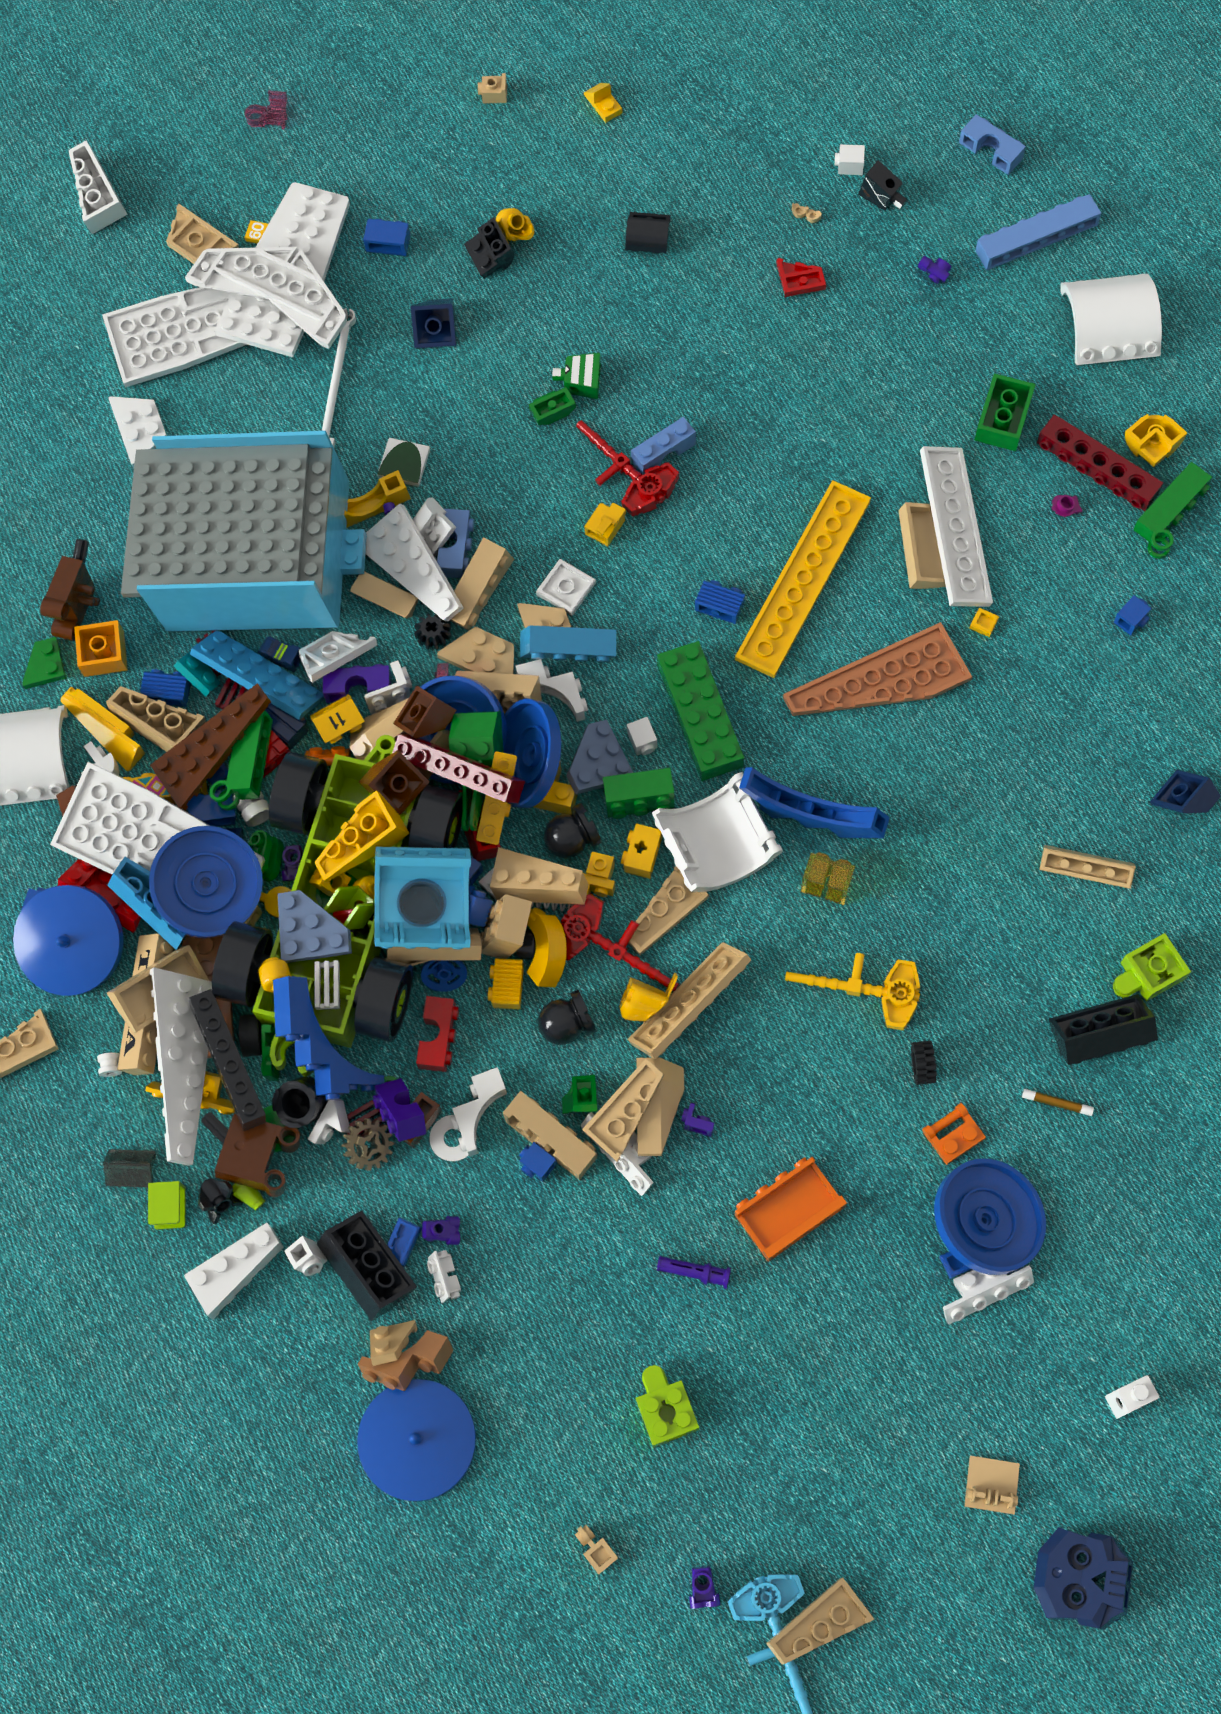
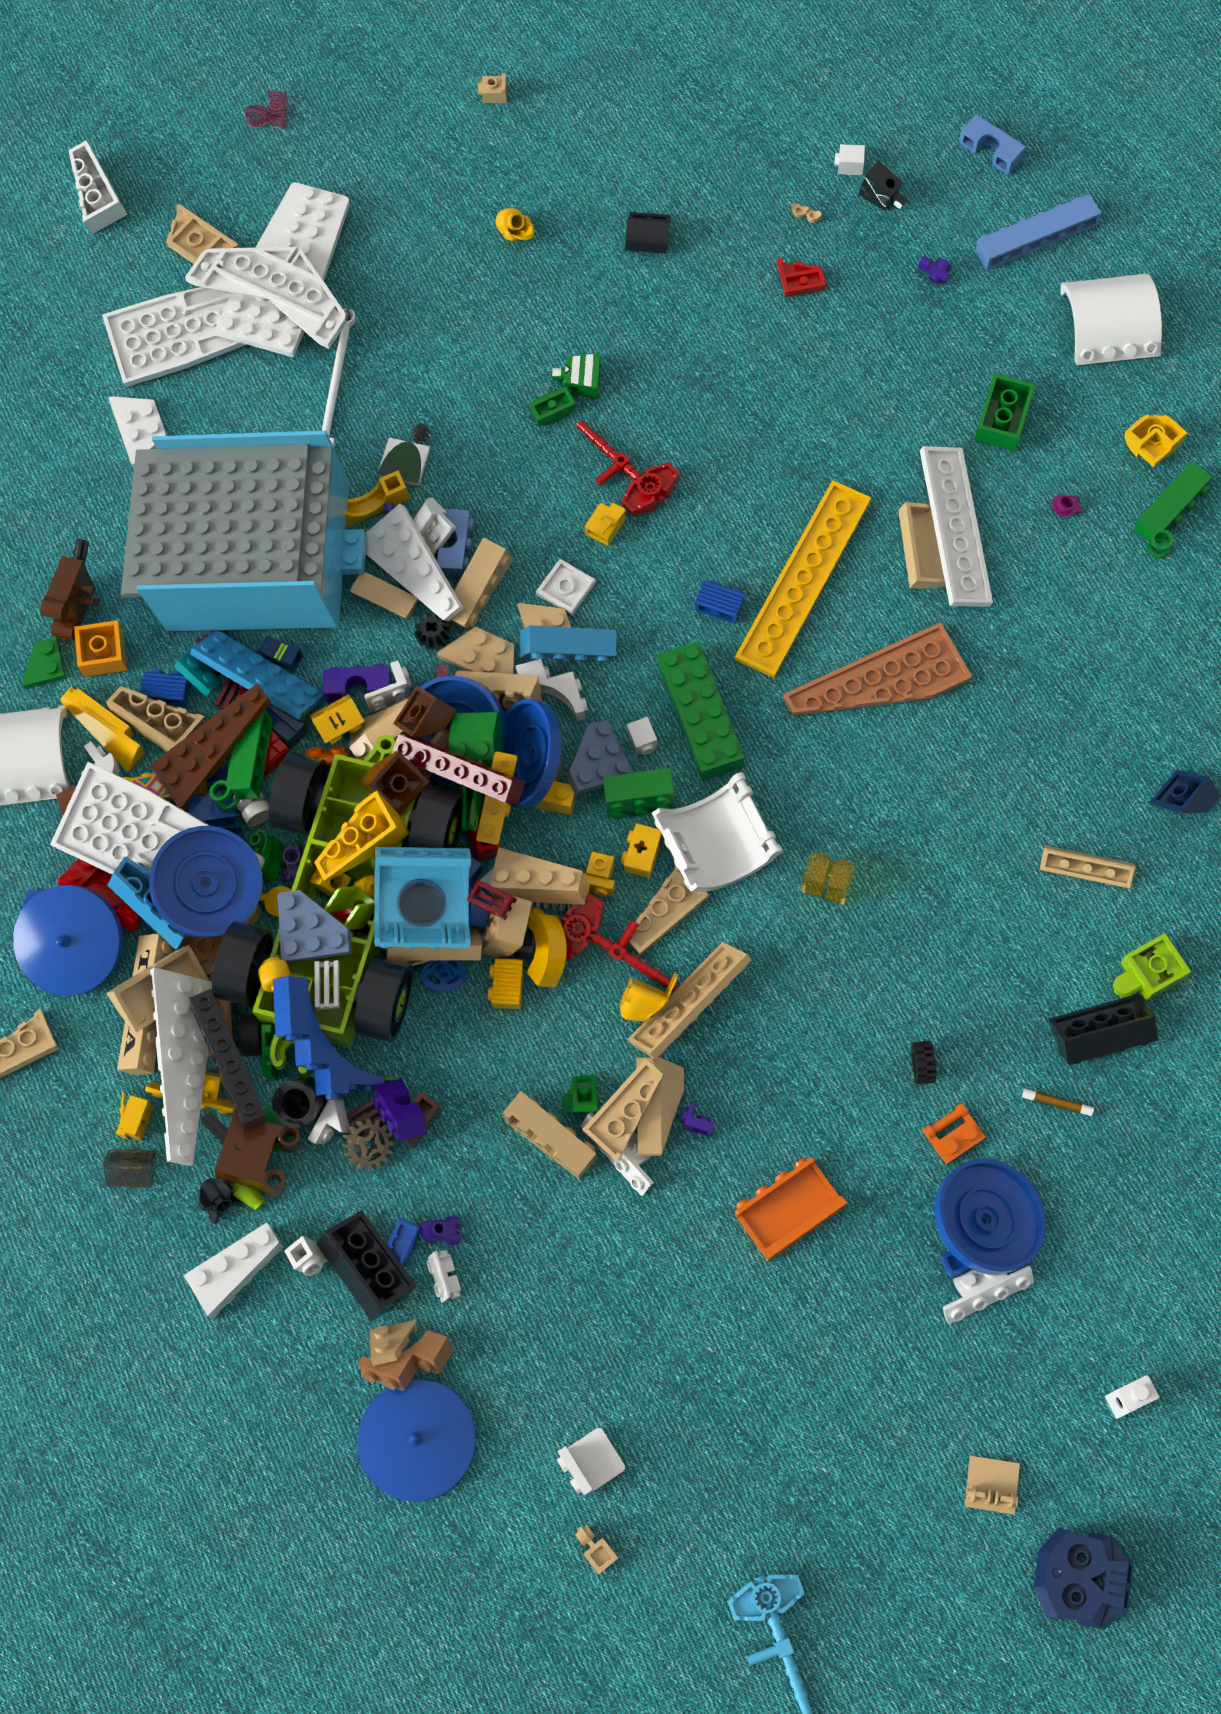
white wheel [97,1053,122,1077] -> none
lime piece [148,1181,186,1230] -> none
yellow tile [245,220,268,244] -> none
white wing [299,631,377,683] -> none
blue brick [363,219,411,256] -> none
dark blue slope [410,298,456,348] -> none
red arch [416,996,459,1072] -> none
white piece [430,1115,469,1161] -> none
white arch [450,1067,507,1157] -> none
black brick [464,217,515,279] -> none
blue brick [519,1142,558,1182] -> none
black tile [538,989,597,1046] -> none
black tile [544,803,601,859] -> none
yellow slope [584,83,622,123] -> none
medium blue arch [631,417,696,475] -> none
lime brick [635,1365,699,1448] -> none
dark purple pin [657,1255,731,1289] -> none
dark purple plate [689,1566,720,1609] -> none
blue arch [739,767,890,838] -> none
tan wing [766,1577,875,1665] -> none
yellow bar [785,953,920,1031] -> none
yellow tile [969,607,999,637] -> none
dark red brick [1037,414,1163,511] -> none
blue brick [1114,595,1151,635] -> none
none -> yellow piece [116,1092,154,1141]
none -> clear smoke hinge [411,423,430,442]
none -> dark red tile [467,880,517,920]
none -> white bracket [557,1428,625,1497]

